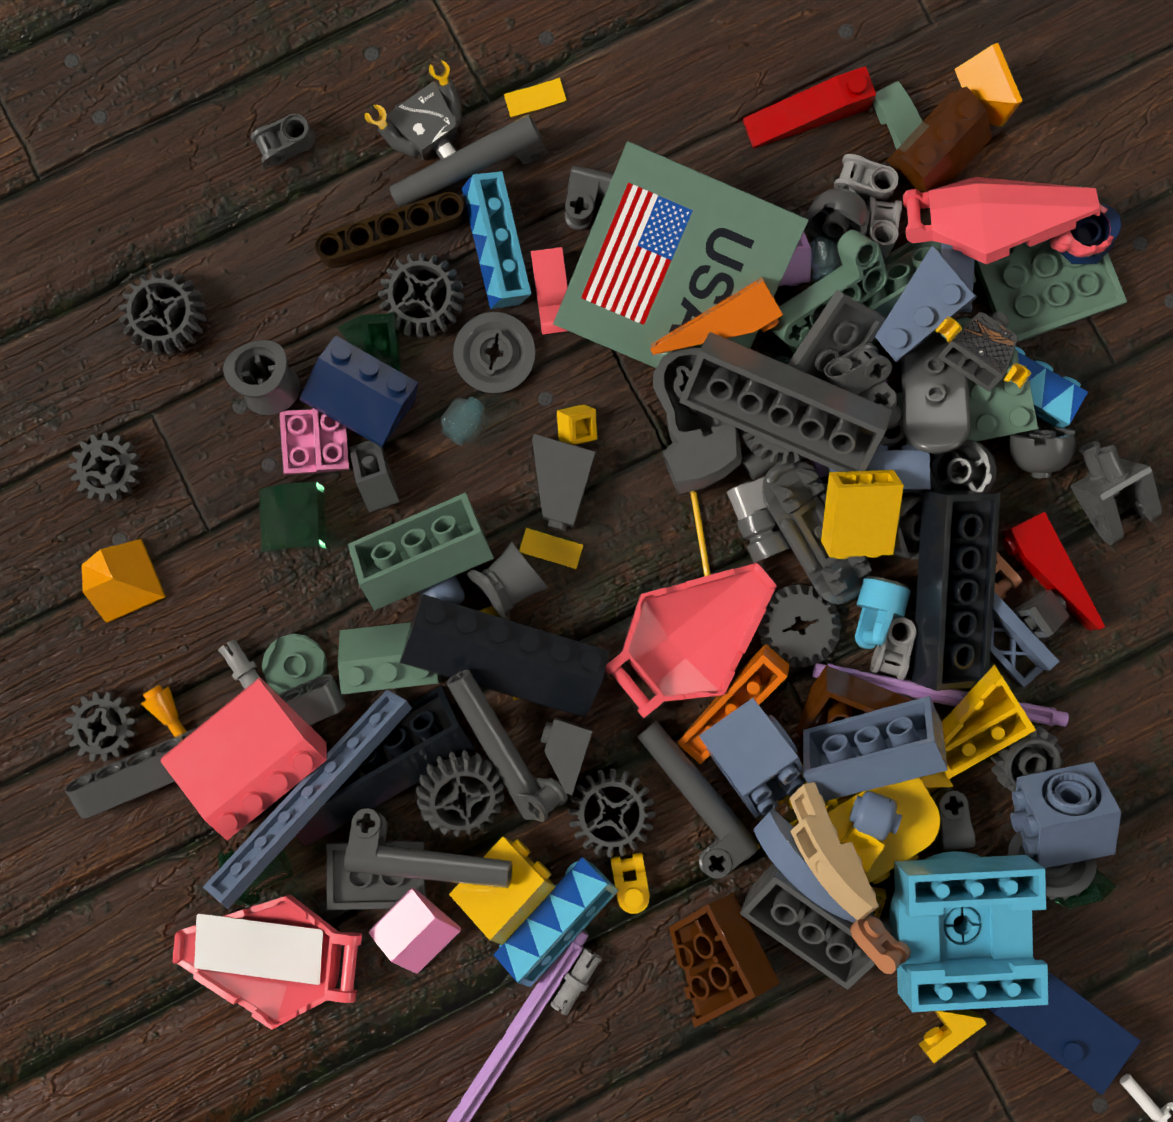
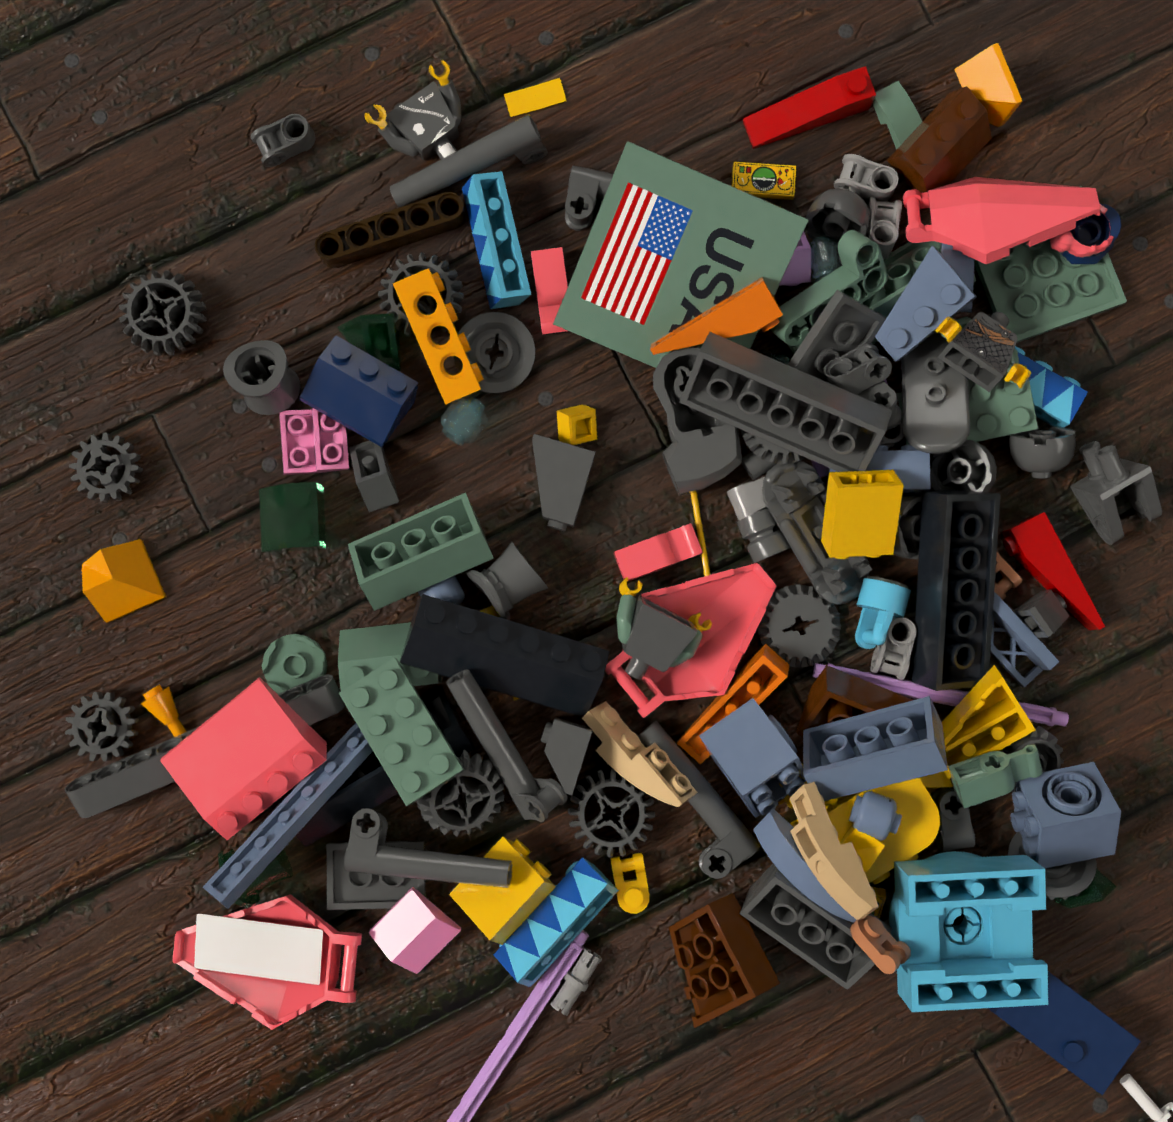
light grey pin [218,639,260,689] -> none
yellow sticker [519,528,583,569] -> none
yellow slope [919,1009,986,1063] -> none
none -> sand green plate [339,657,465,806]
none -> light orange brick [392,268,484,405]
none -> tan slope [582,701,698,807]
none -> coral piece [614,523,703,582]
none -> dark grey torso [617,577,712,680]
none -> tile [731,162,796,200]
none -> sand green piece [948,745,1043,809]

